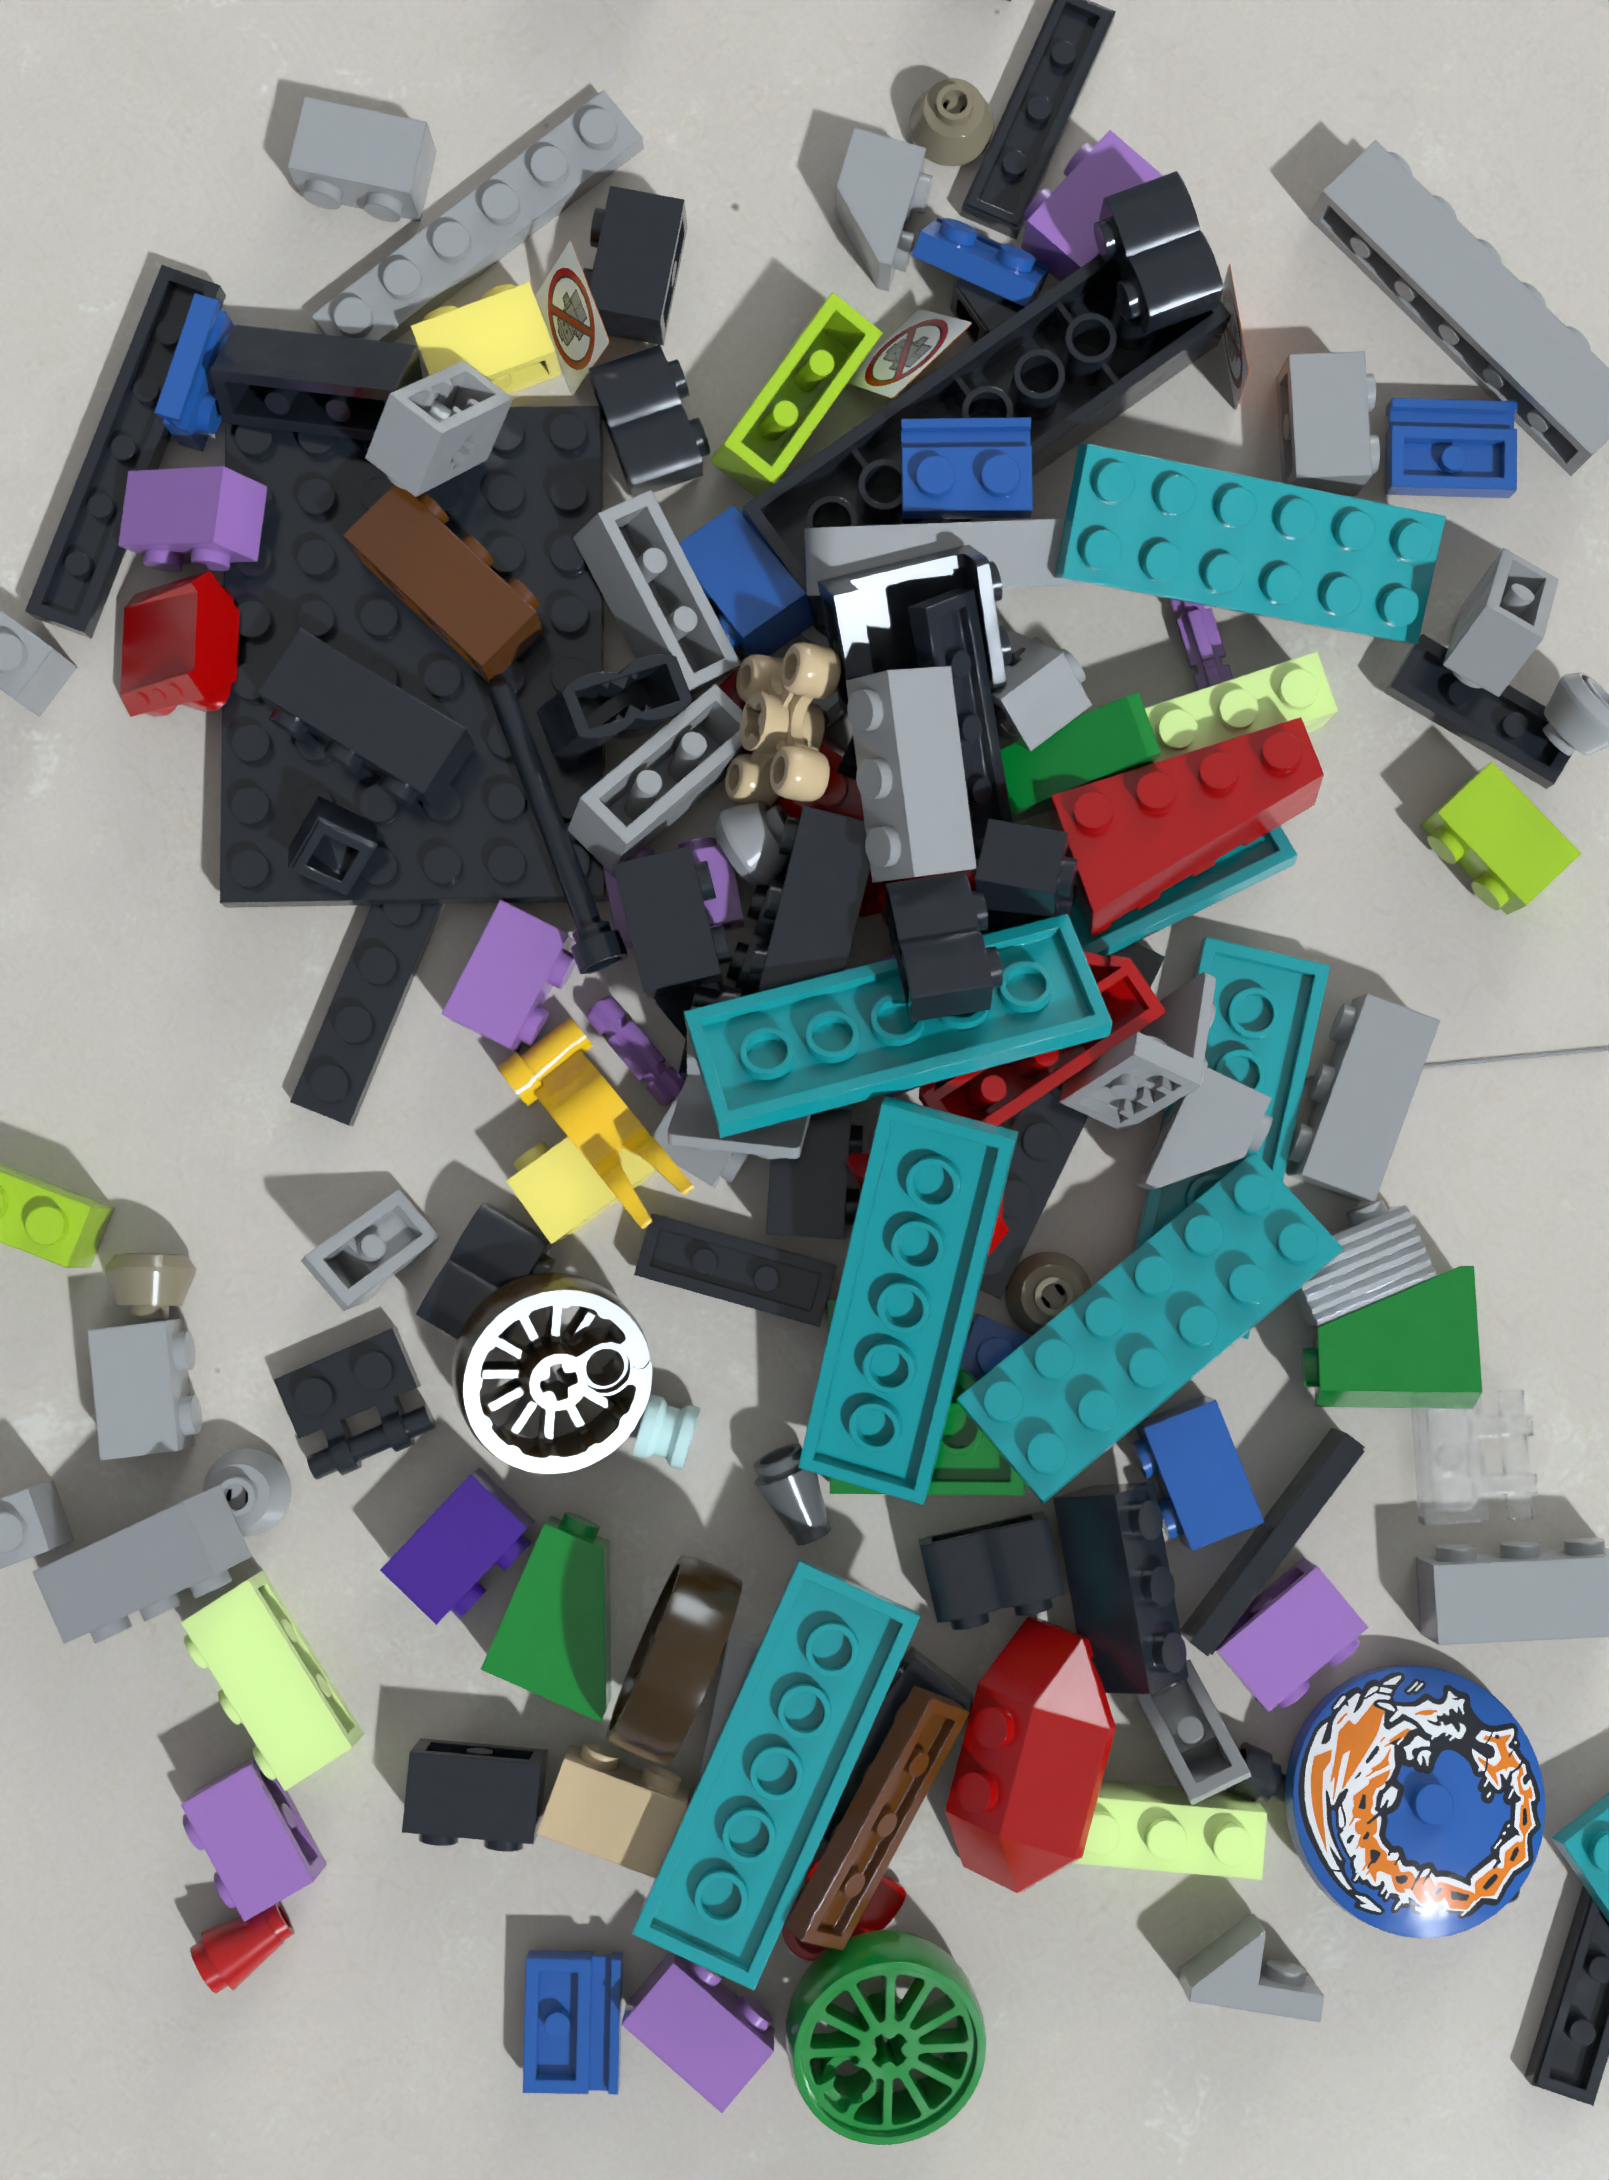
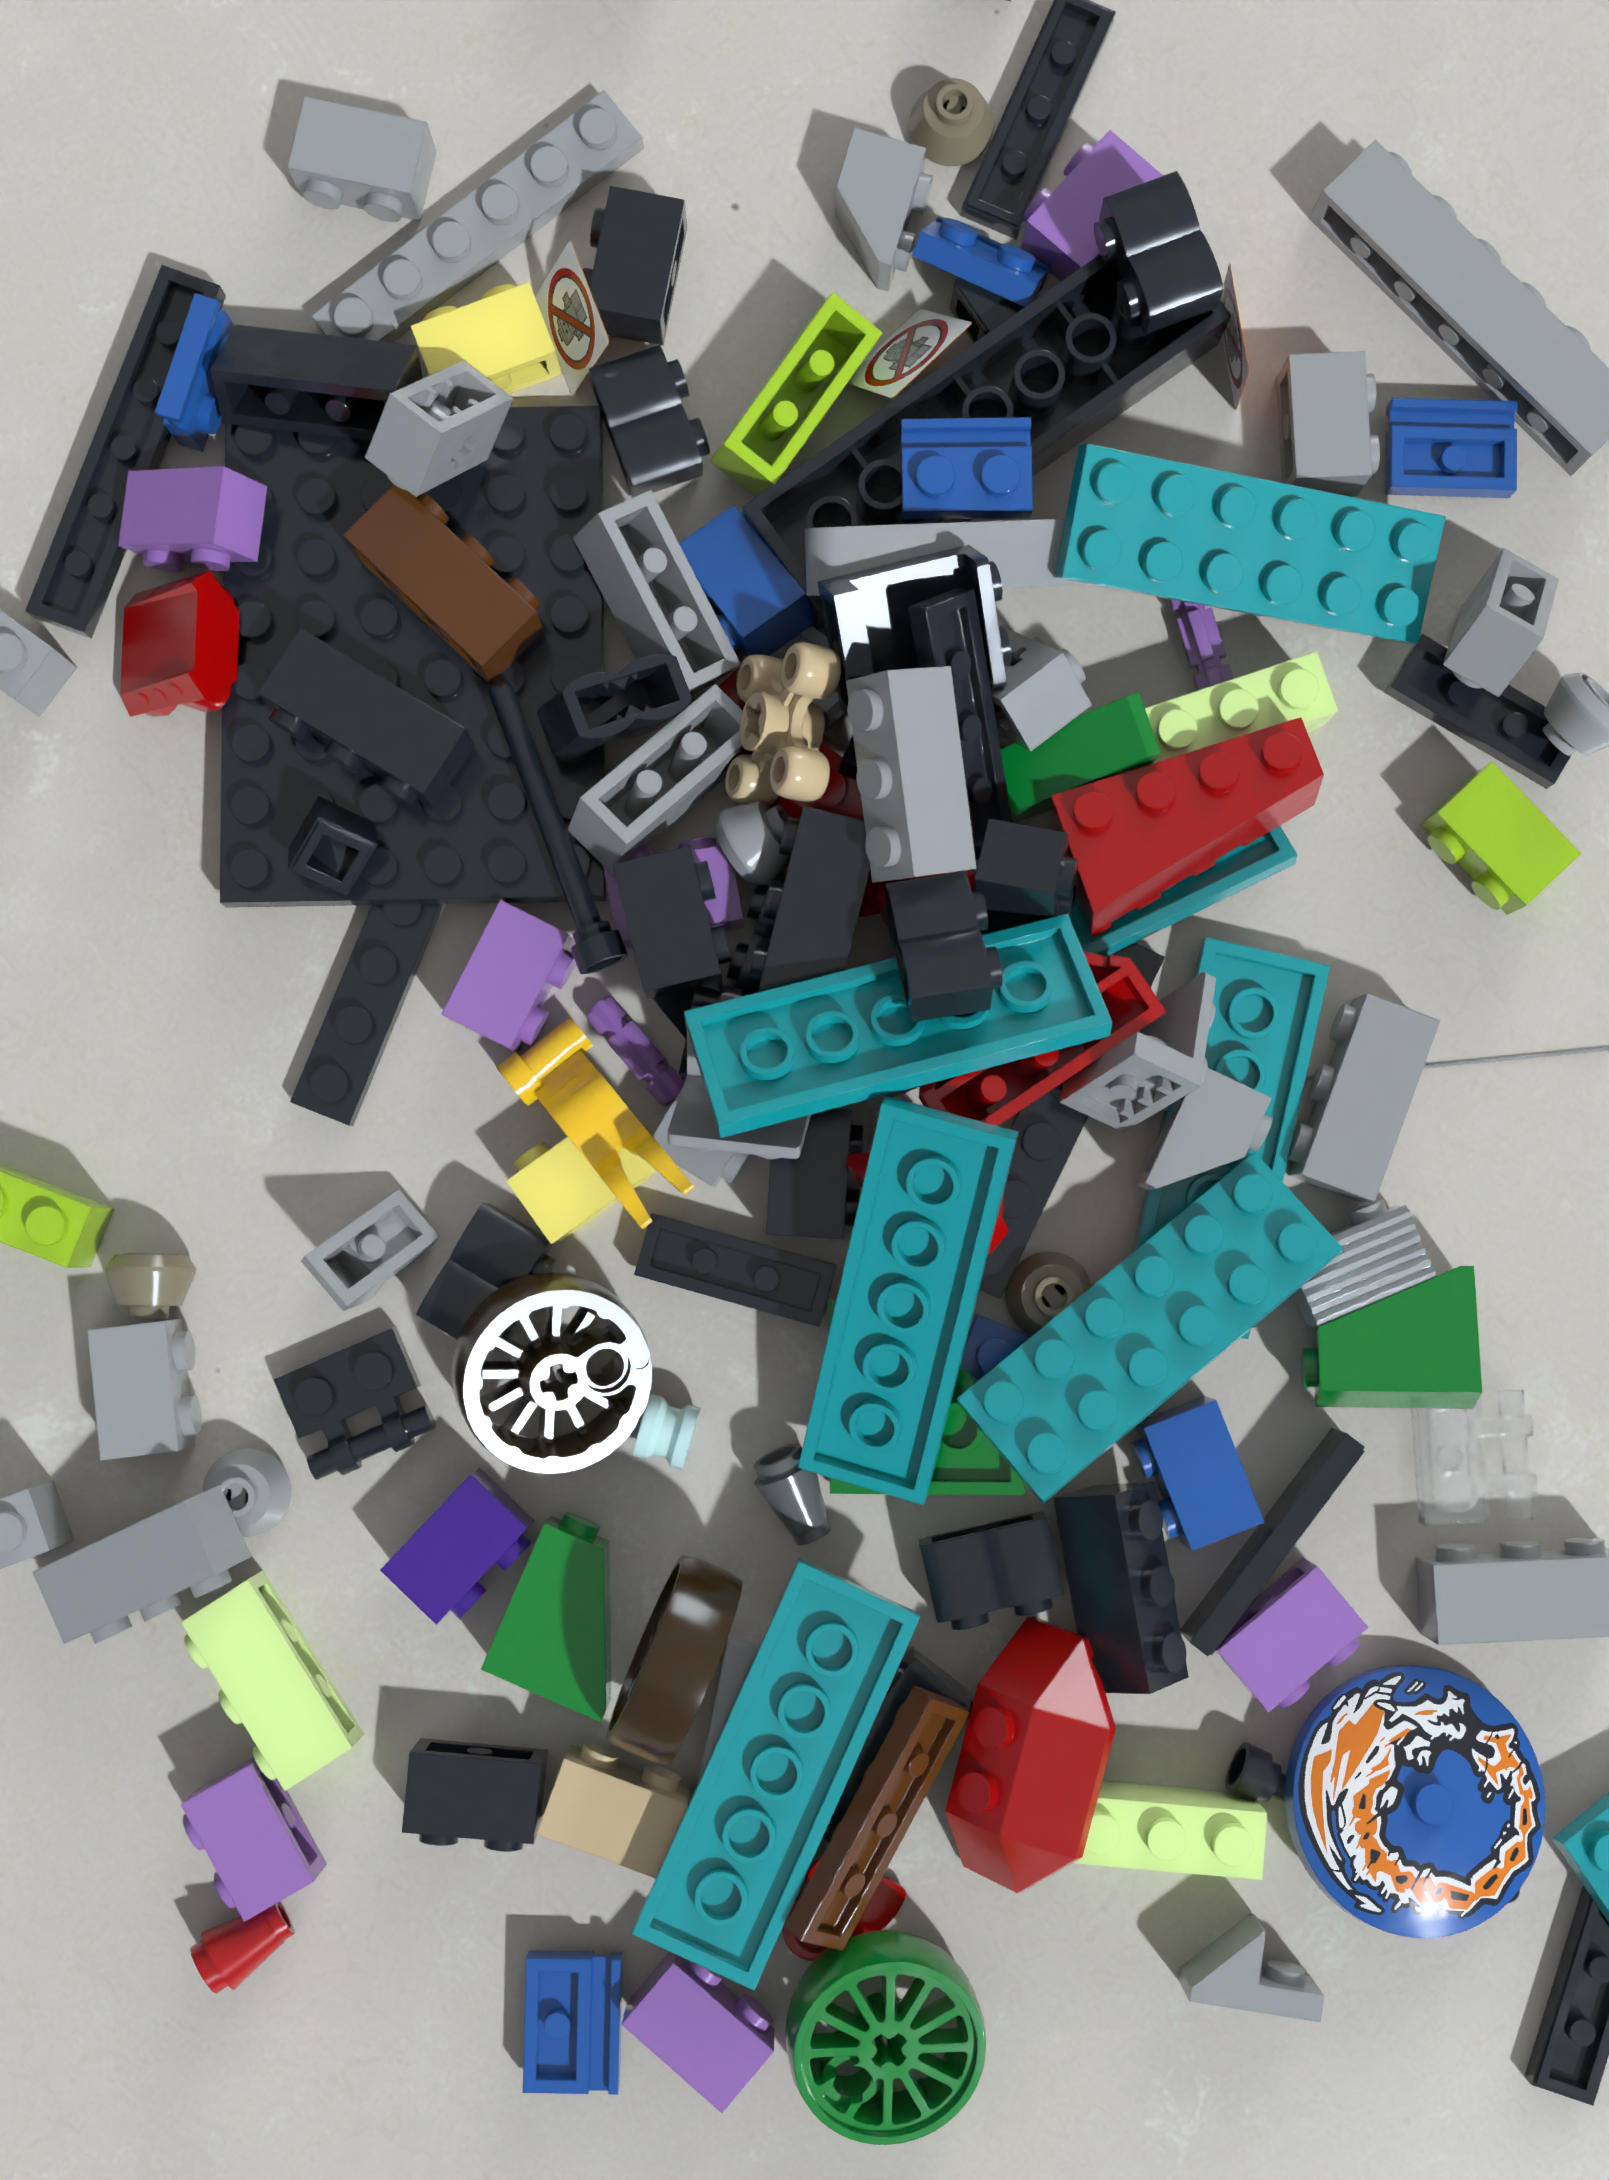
light grey slope [1134,1659,1252,1805] -> none

